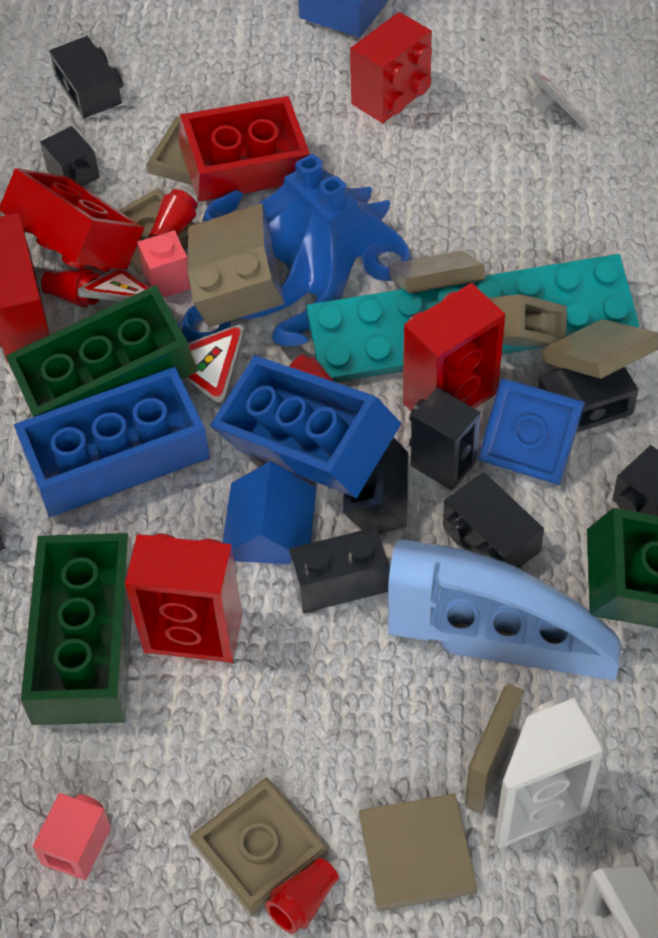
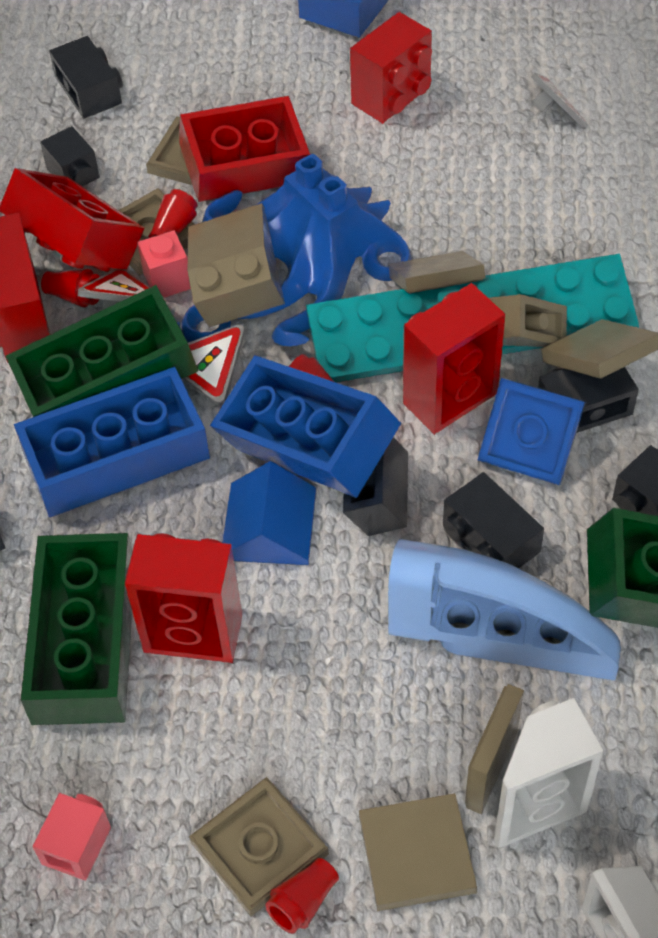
black brick [289,527,389,613] -> none
black brick [409,387,481,491] -> none

